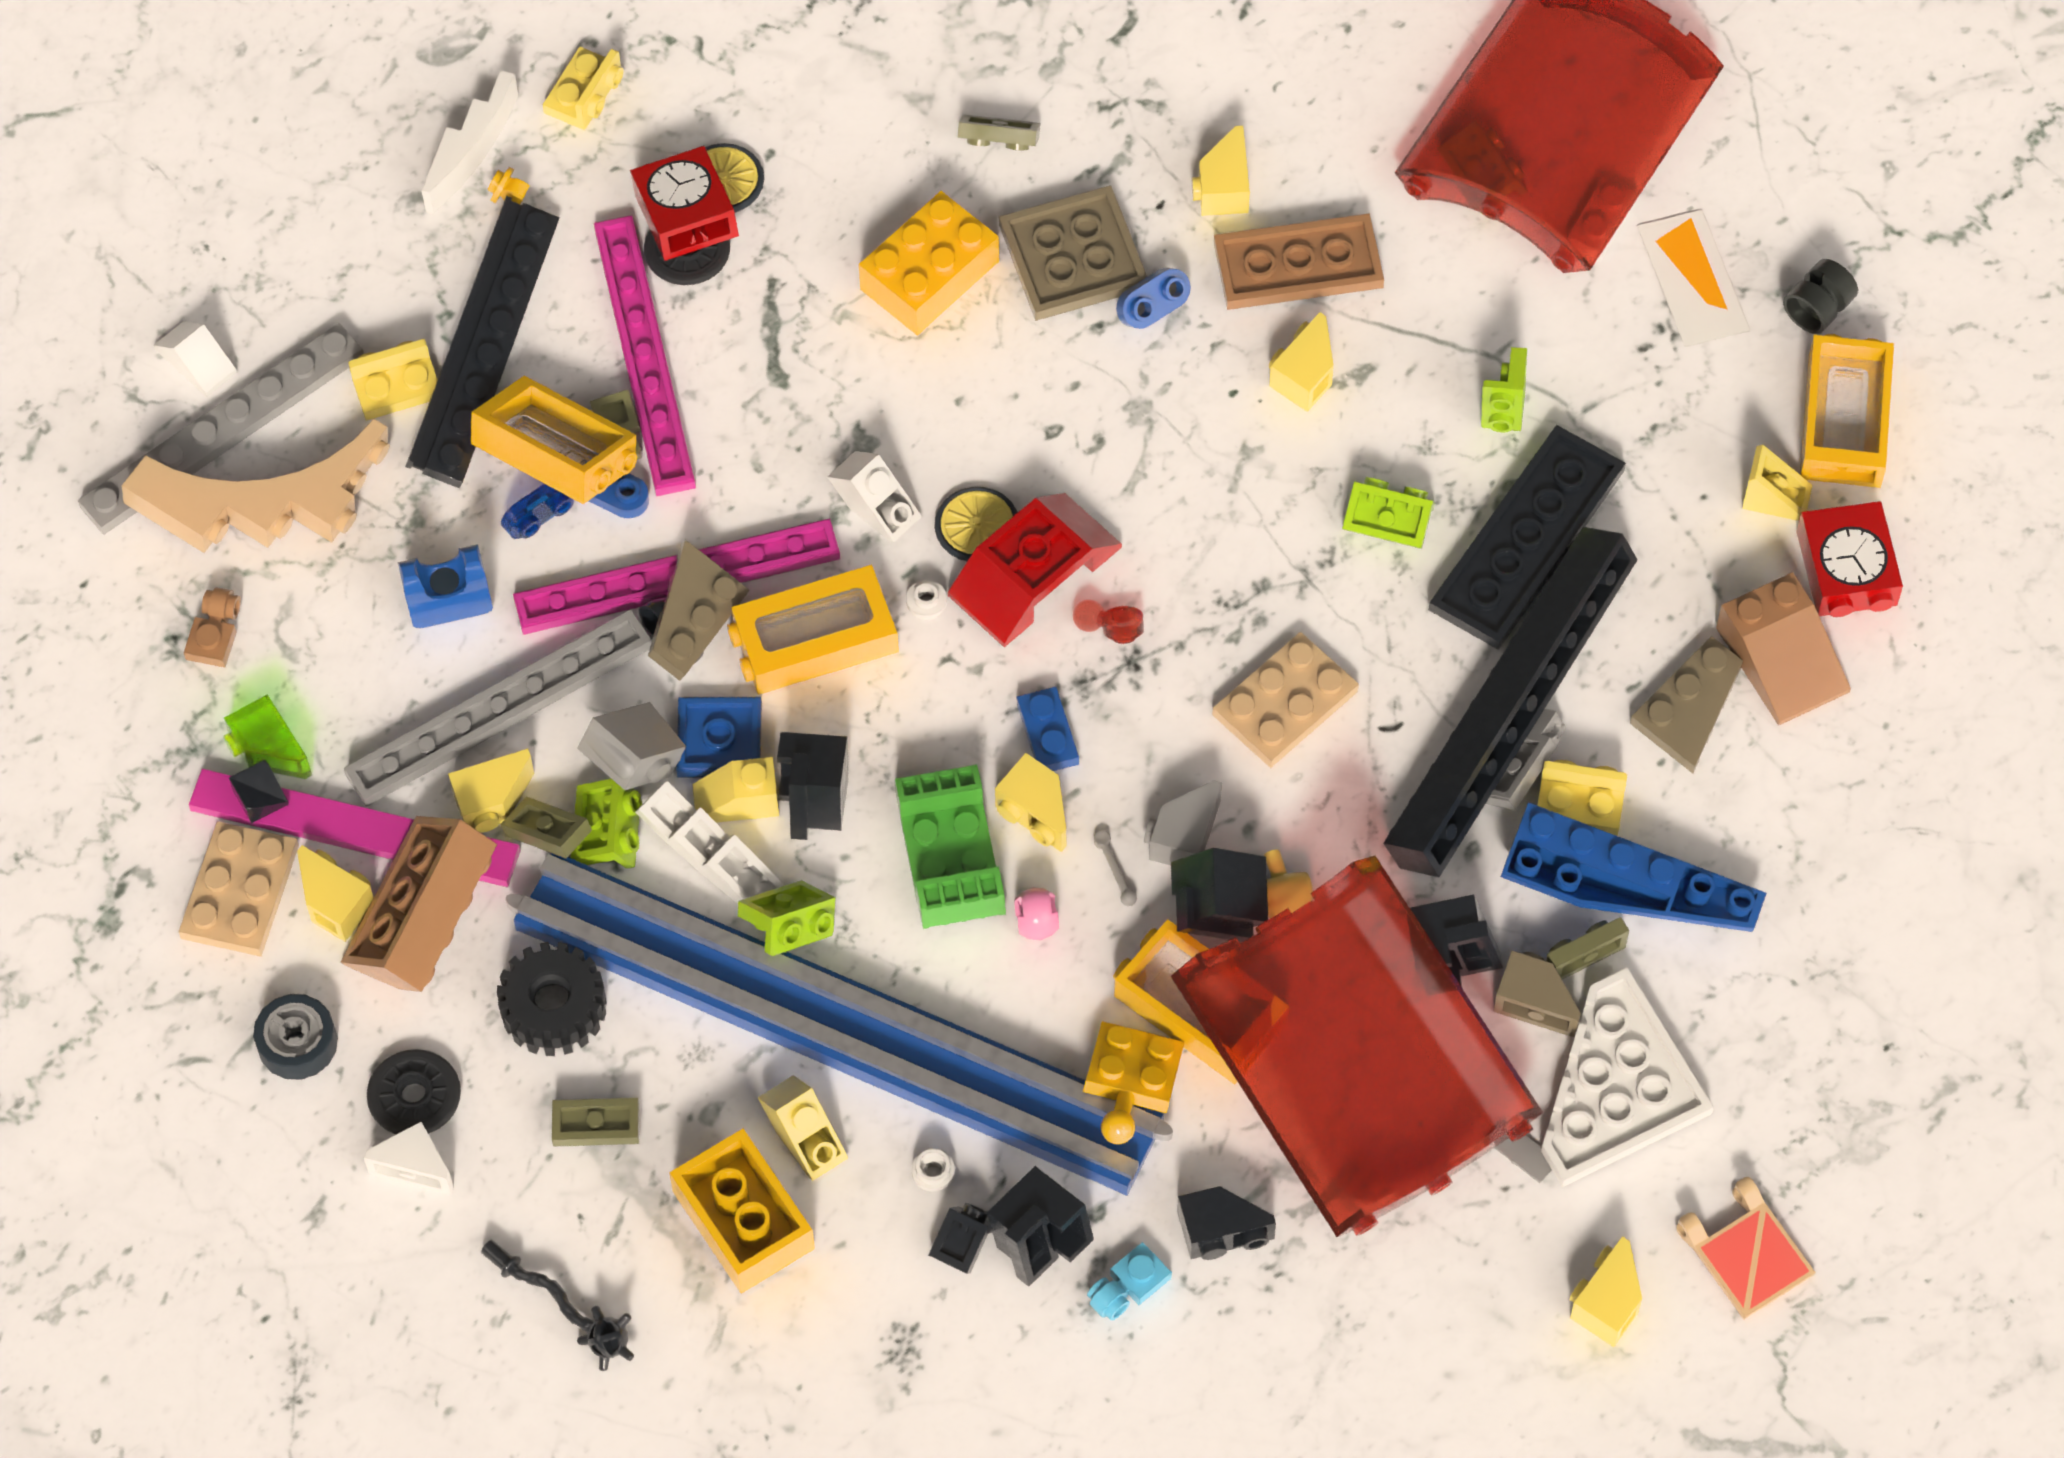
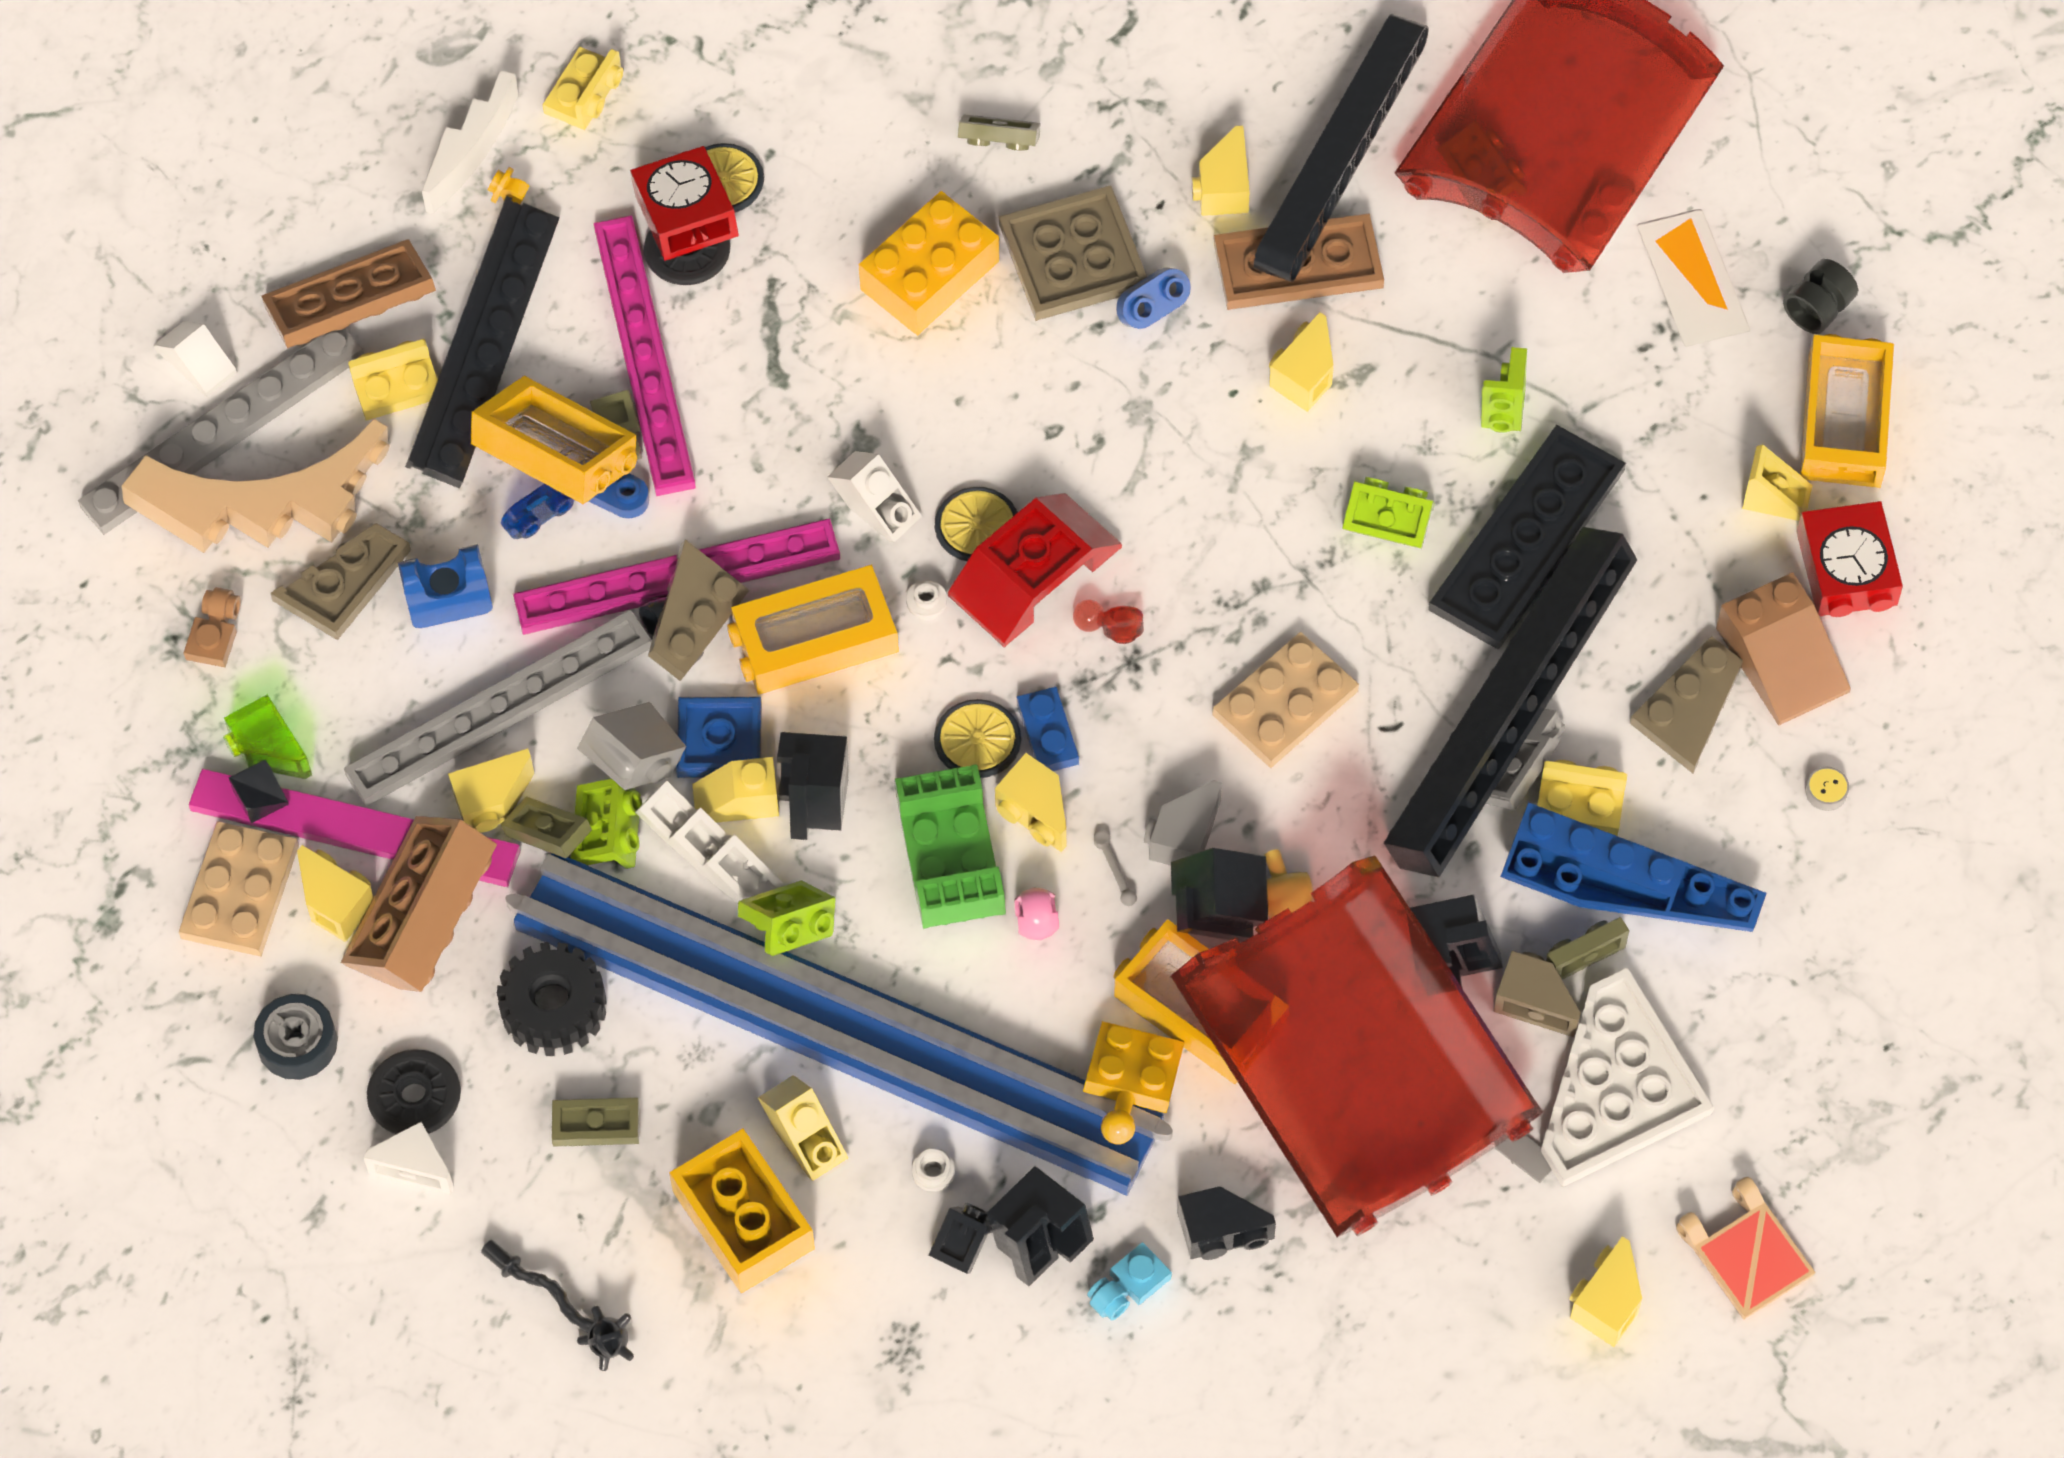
none -> medium nougat plate [261,239,436,348]
none -> dark tan wing [270,523,411,640]
none -> light yellow wheel [934,699,1022,778]
none -> black beam [1253,14,1429,282]
none -> light yellow tile [1806,767,1849,811]

